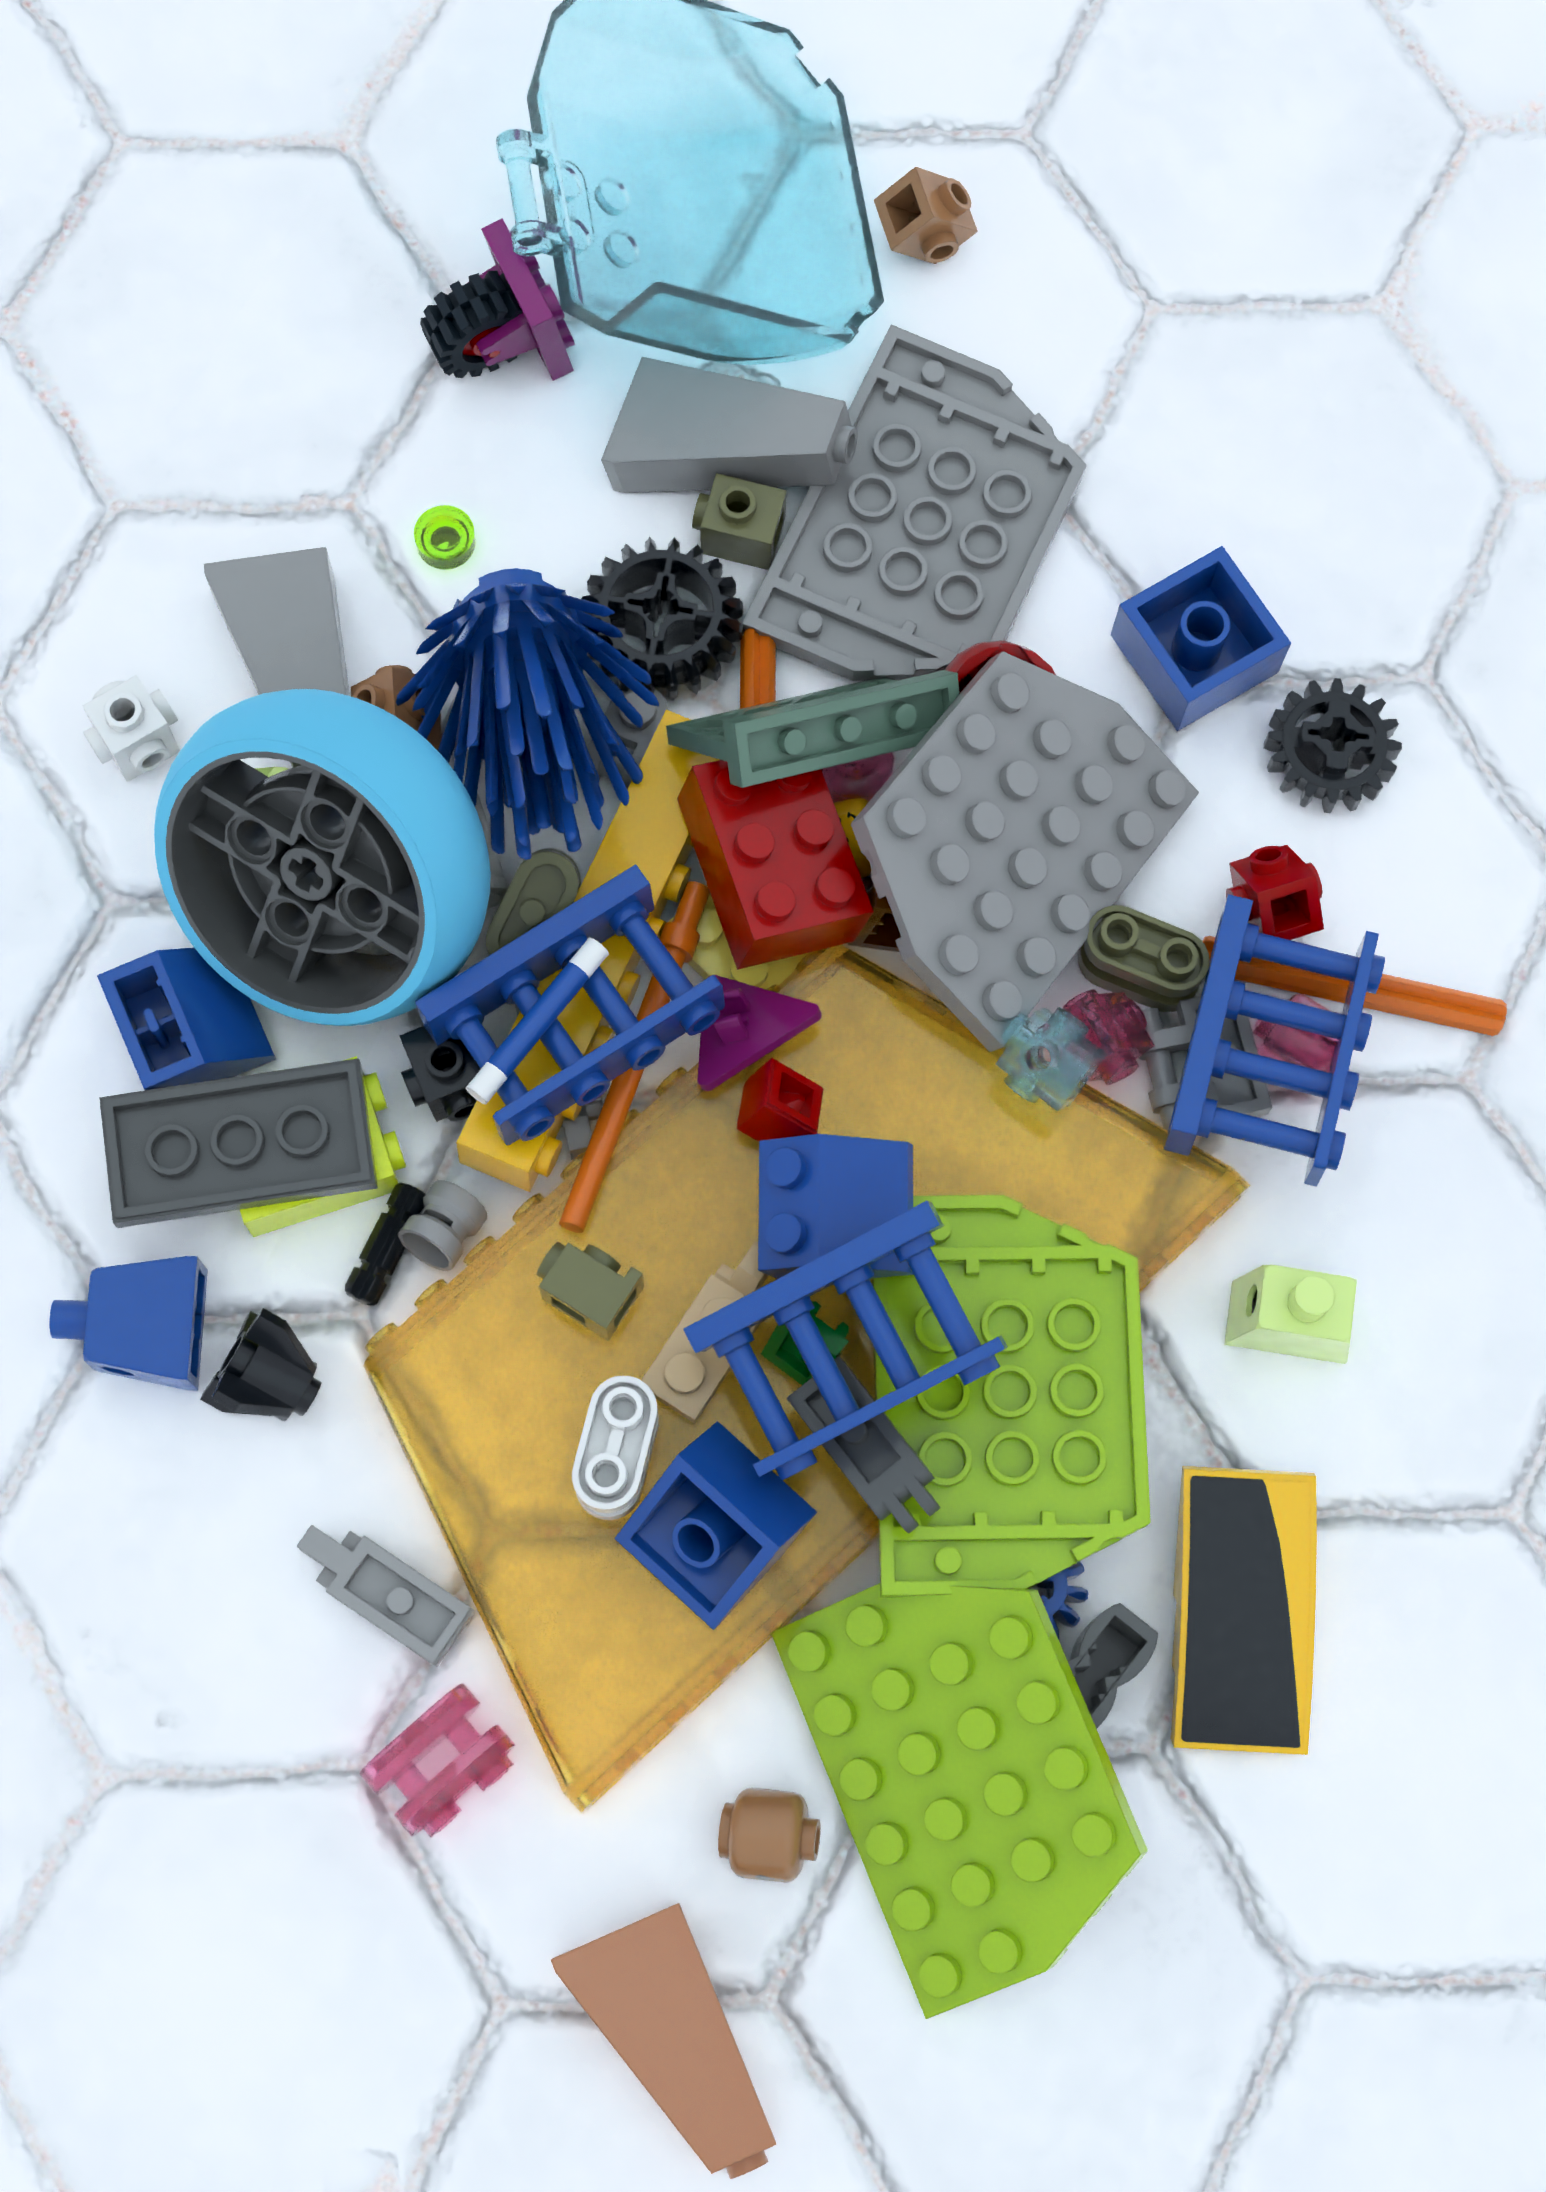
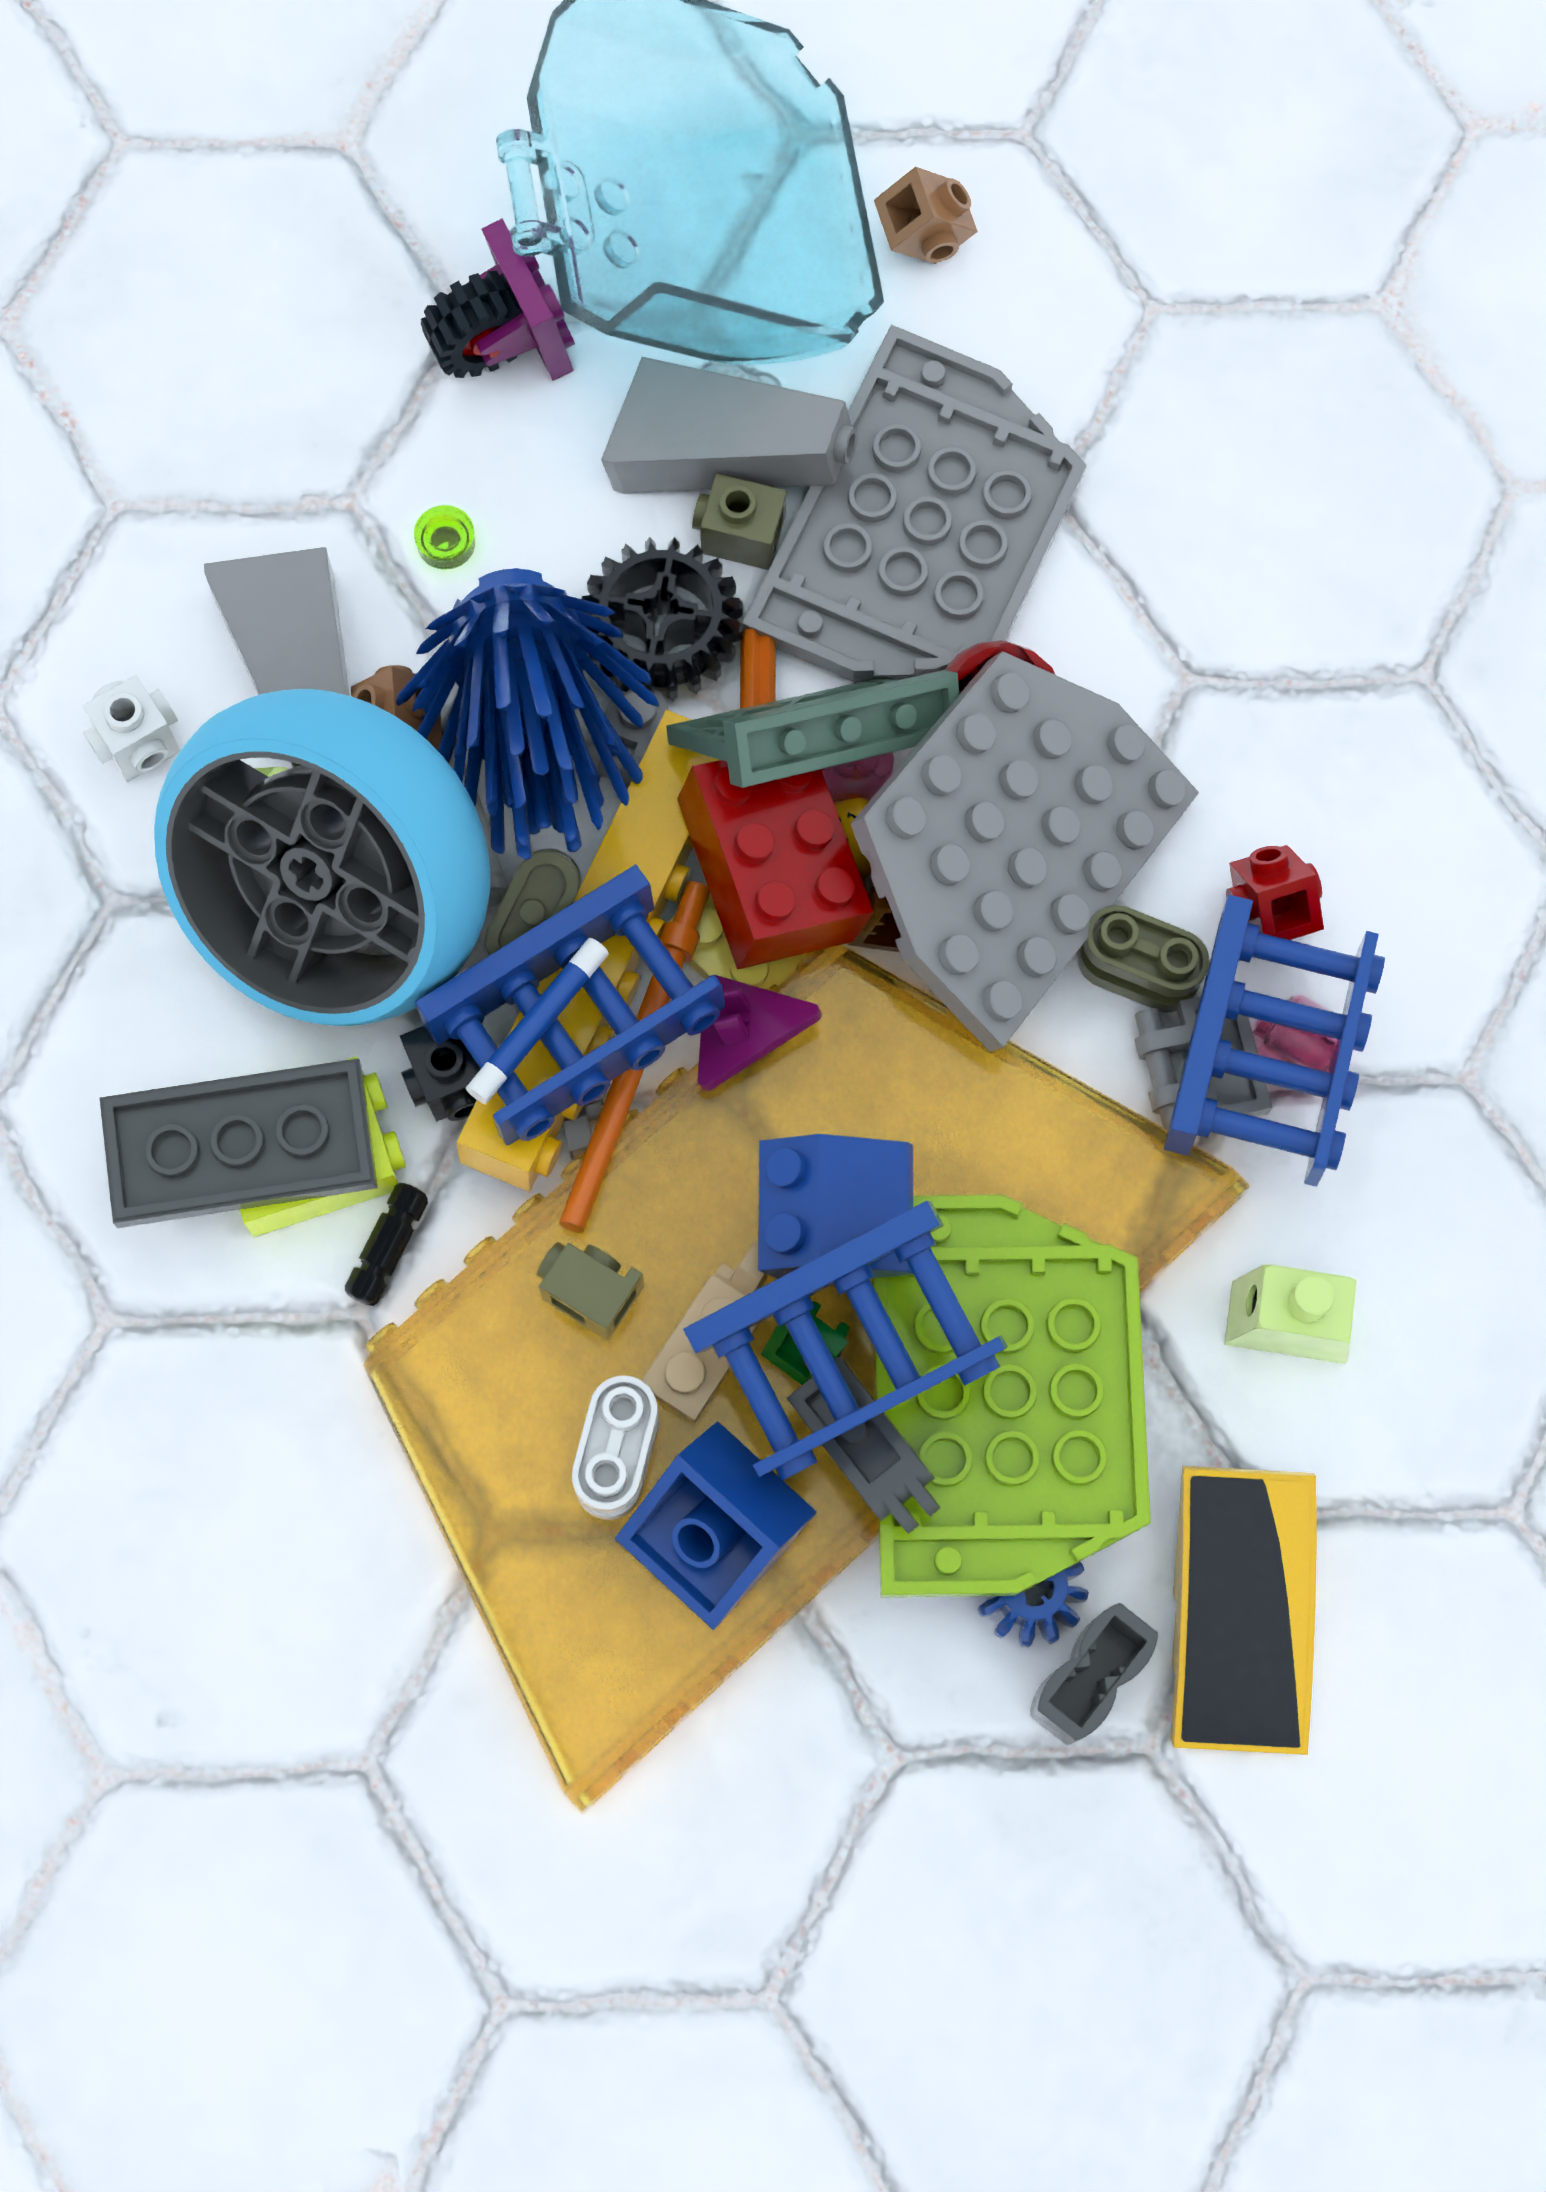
blue torso [49,1256,208,1391] -> none
blue slope [97,948,276,1090] -> none
black brick [200,1308,322,1422] -> none
light grey hinge [296,1524,475,1668] -> none
clear pink brick [359,1683,516,1838] -> none
light grey wheel [398,1180,487,1271] -> none
nougat slope [550,1903,777,2179] -> none
medium nougat head [718,1788,821,1883] -> none
red slope [736,1058,824,1142] -> none
lime plate [771,1583,1148,2019] -> none
clear light blue brick [995,1007,1108,1111] -> none
clear pink brick [1040,989,1155,1085] -> none
blue brick [1110,545,1291,732] -> none
orange axle [1202,936,1507,1036] -> none
black gear [1263,678,1402,814] -> none

